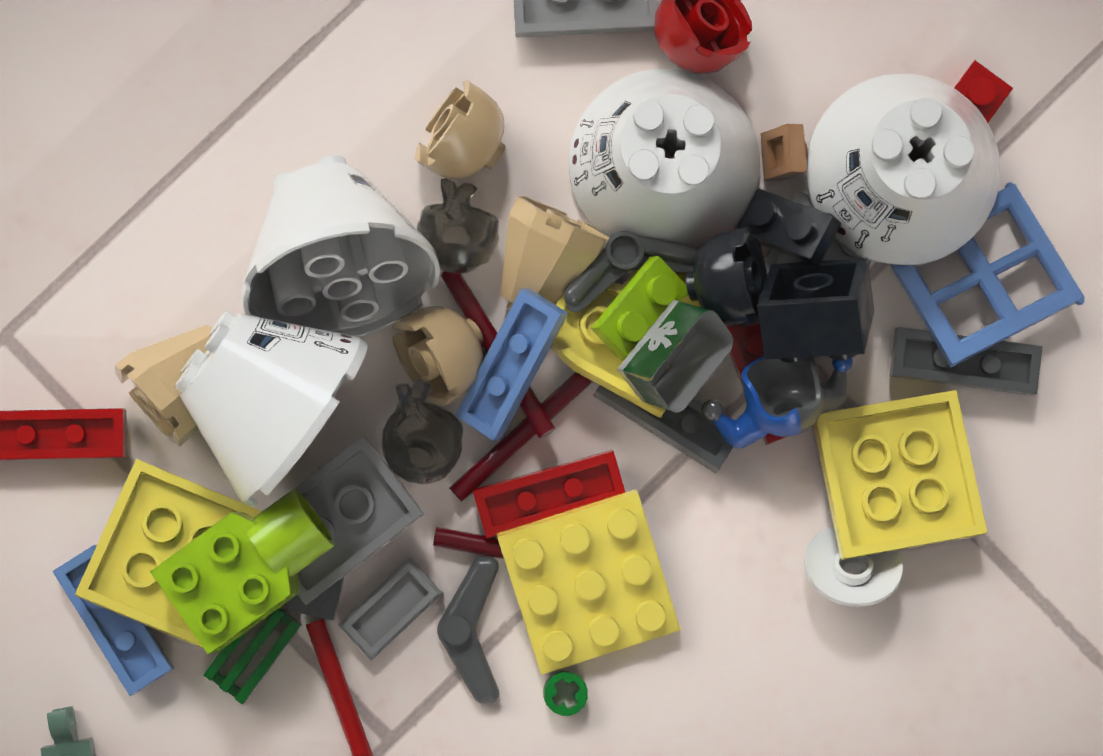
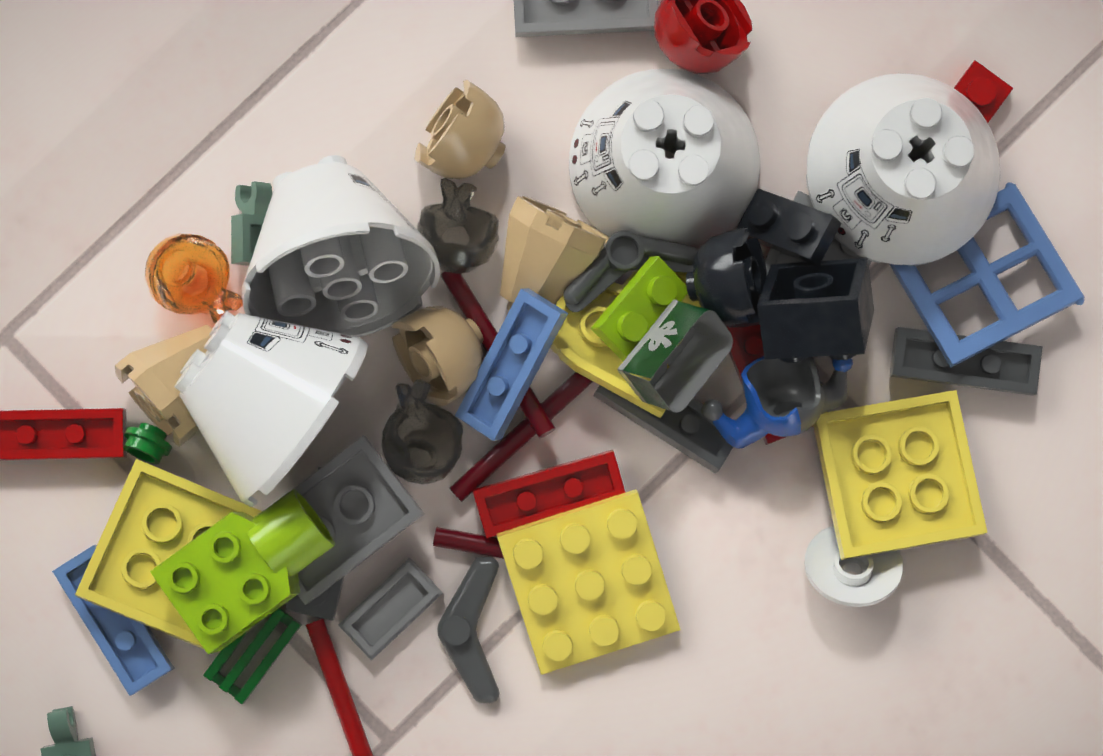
green bush [543,671,588,716] -> none
medium nougat plate [760,124,808,181] -> none
none -> green plate [123,423,172,464]
none -> clear orange hat [145,233,243,323]
none -> sand green plate [231,181,272,266]

